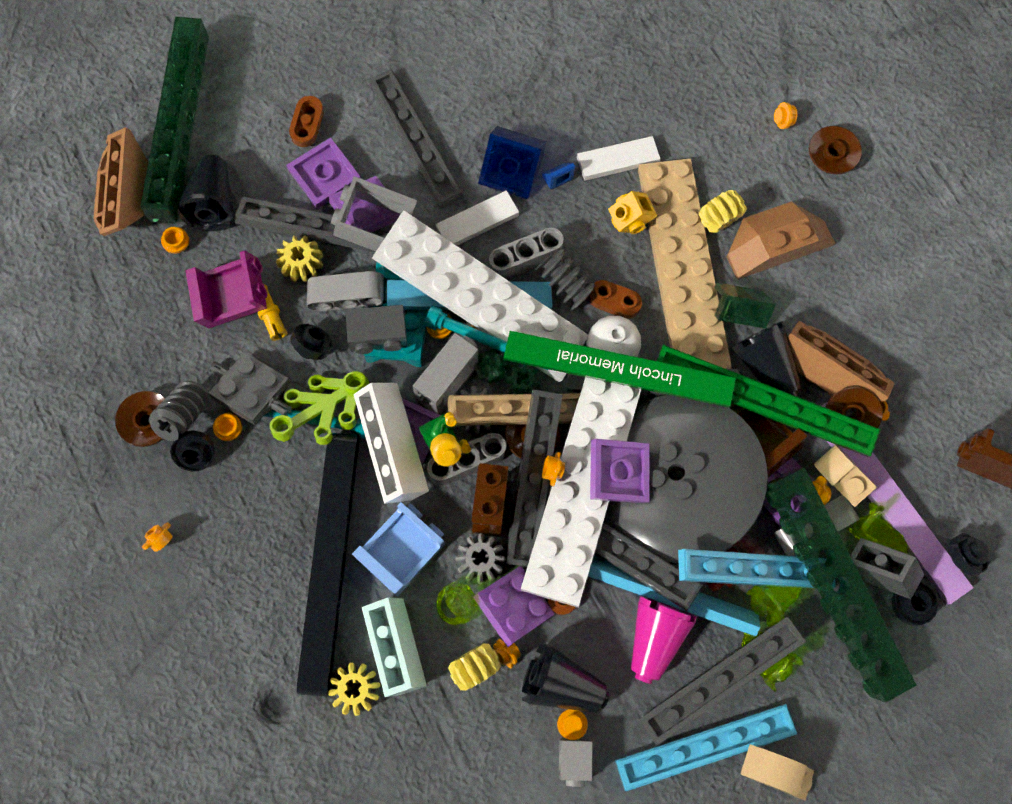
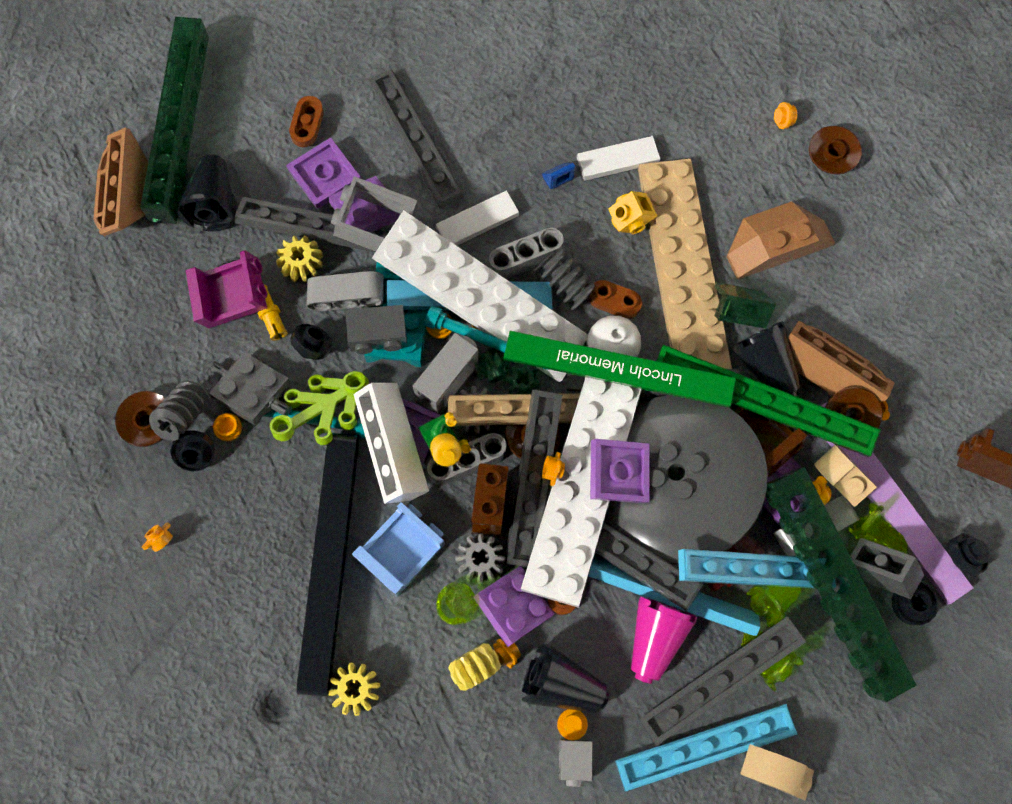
light orange plate [161,227,189,254] -> none
light aqua brick [362,598,427,697] -> none
clear blue slope [478,126,547,199] -> none
light yellow gear [698,190,747,233] -> none

